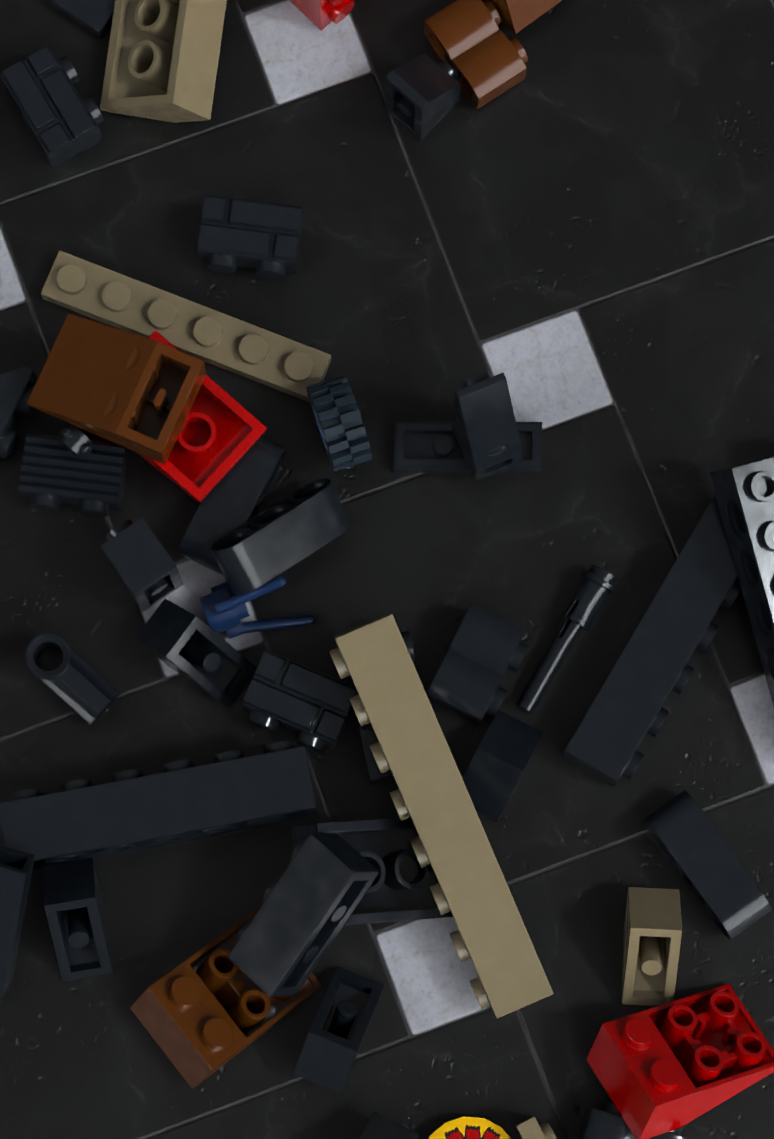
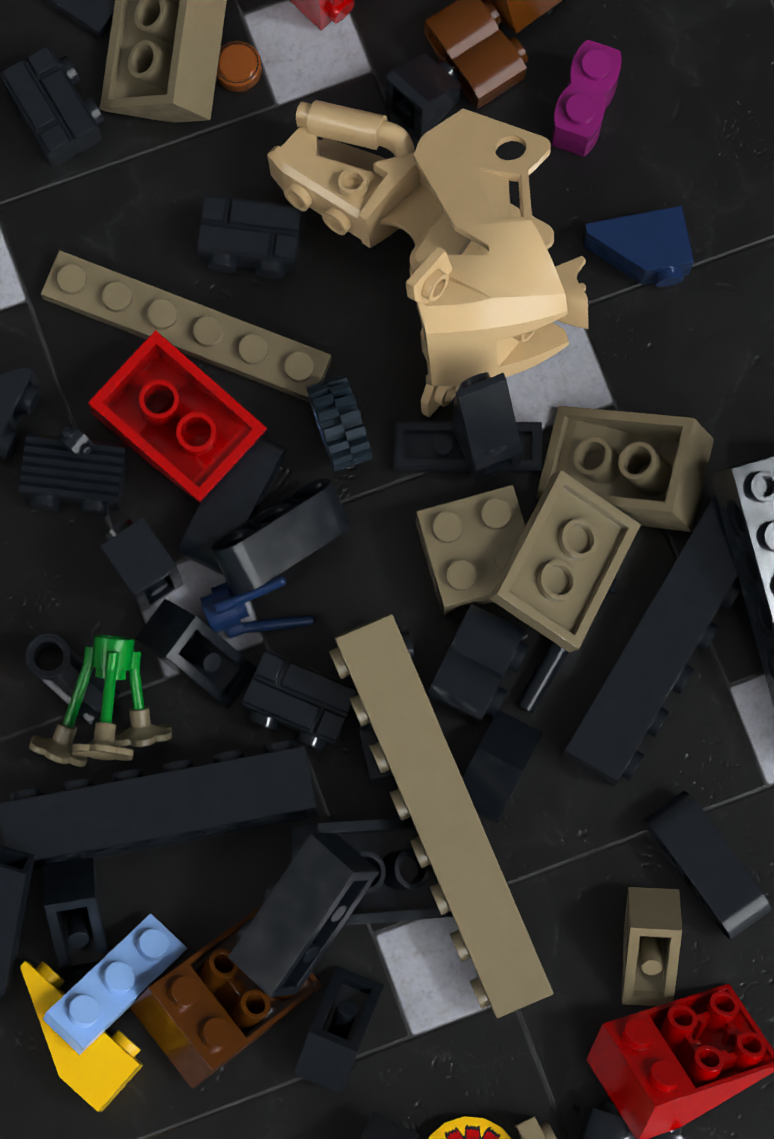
reddish brown slope [27,313,207,465] -> none
none -> yellow slope [20,961,143,1112]
none -> plant [29,635,172,767]
none -> light blue plate [43,914,187,1055]
none -> dark orange piece [216,41,262,92]
none -> tan piece [267,100,589,418]
none -> dark tan brick [416,485,525,617]
none -> dark tan plate [489,470,641,653]
none -> dark tan slope [536,405,714,532]
none -> magenta brick [551,40,621,157]
none -> dark blue slope [582,206,694,287]

